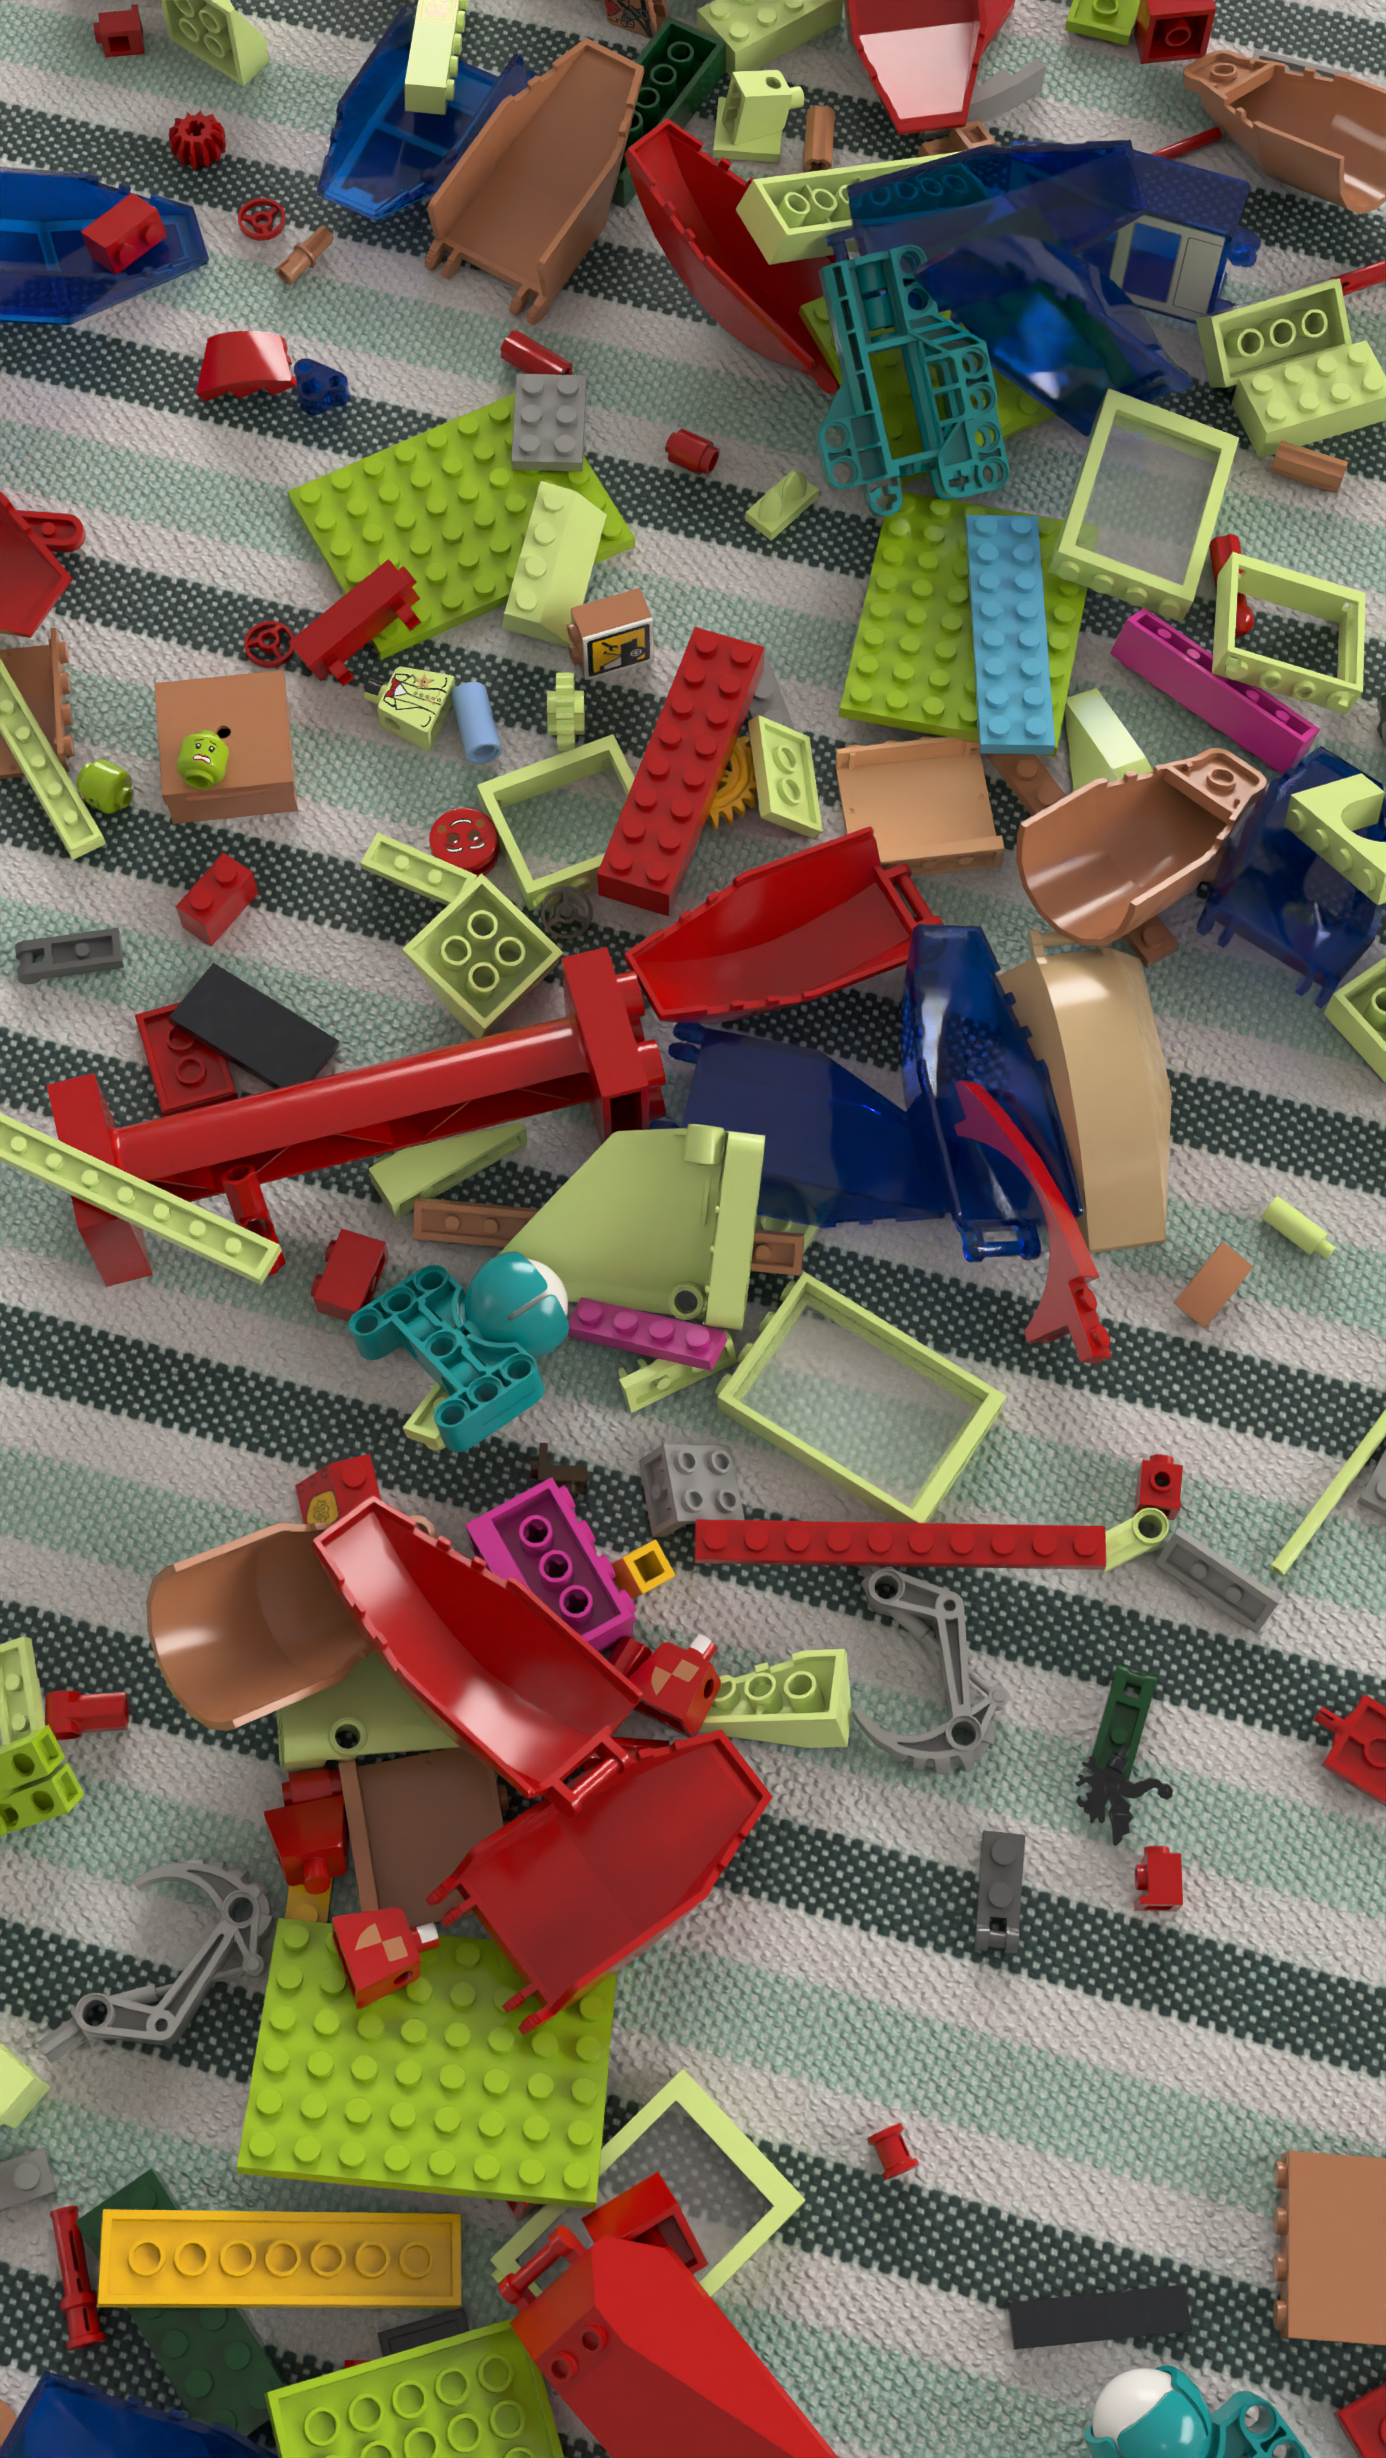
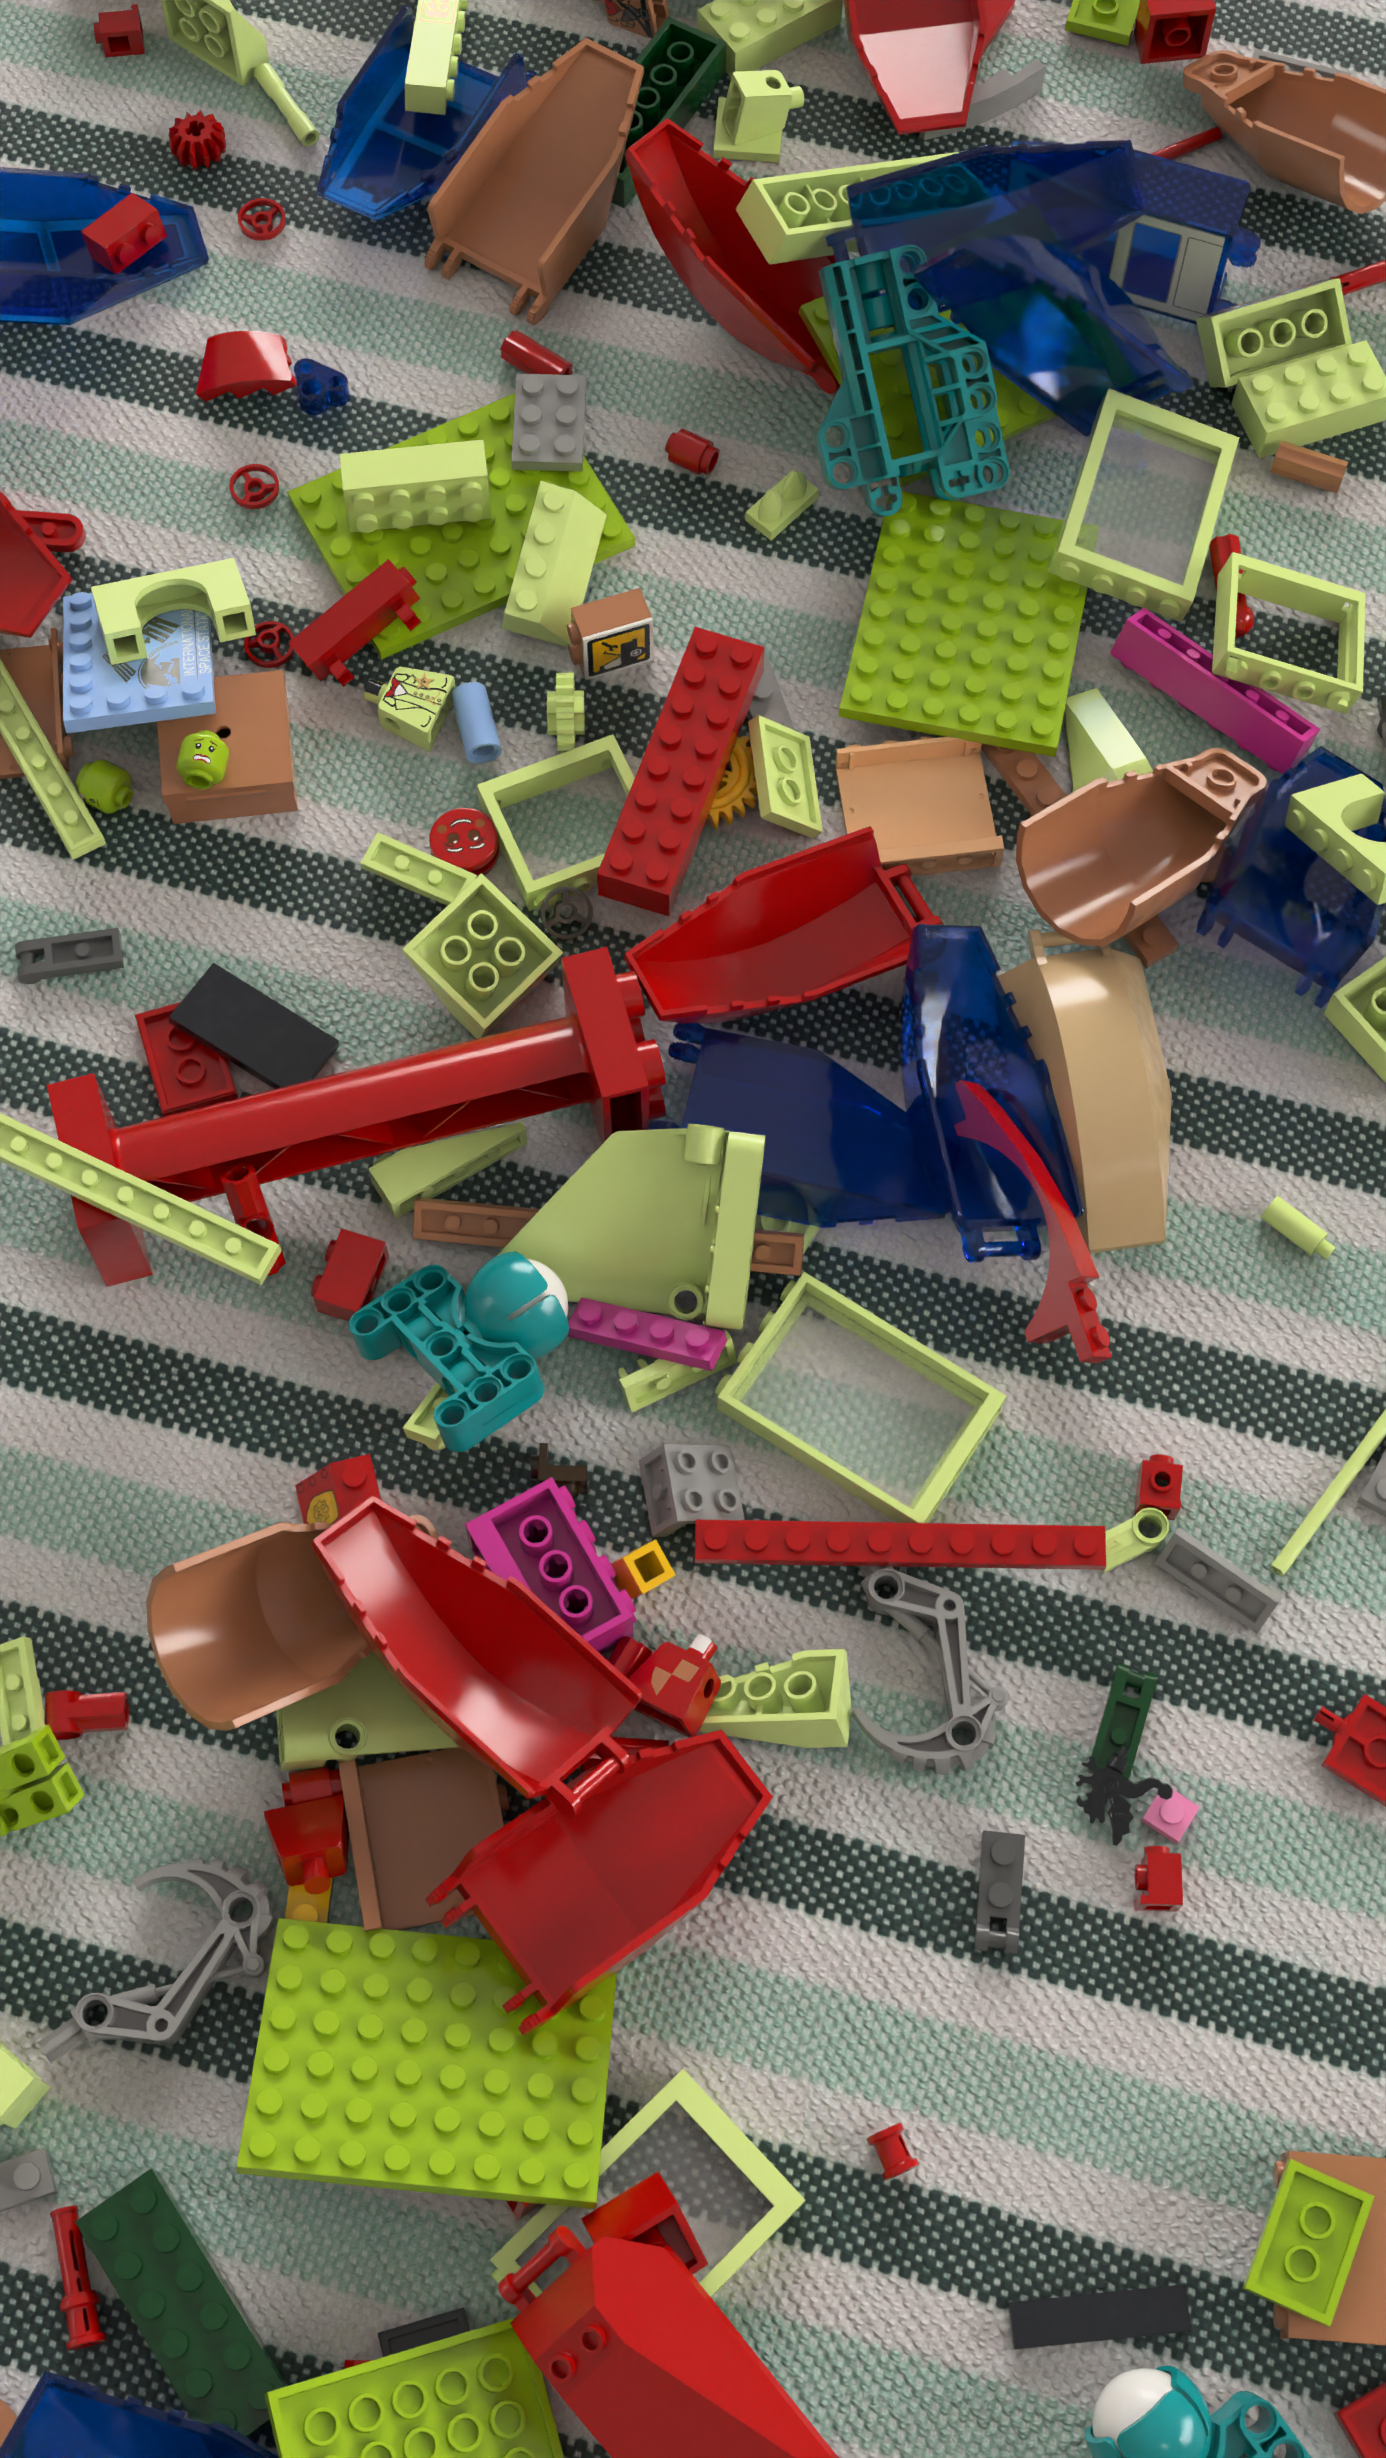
yellow plate [97,2209,461,2309] -> none
red brick [176,853,258,947] -> none
nougat axle [275,226,334,286] -> none
red torso [332,1907,440,2010] -> none
nougat axle [803,105,835,173] -> none
nougat slope [918,119,997,162] -> none
medium azure plate [965,515,1055,755] -> none
nougat slope [1173,1242,1253,1328] -> none
none -> light blue plate [63,592,216,734]
none -> yellowish green arch [91,558,256,665]
none -> red piece [229,464,279,509]
none -> yellowish green piece [254,63,320,147]
none -> yellowish green brick [339,440,492,533]
none -> bright pink plate [1141,1789,1200,1844]
none -> lime plate [1242,2159,1375,2327]

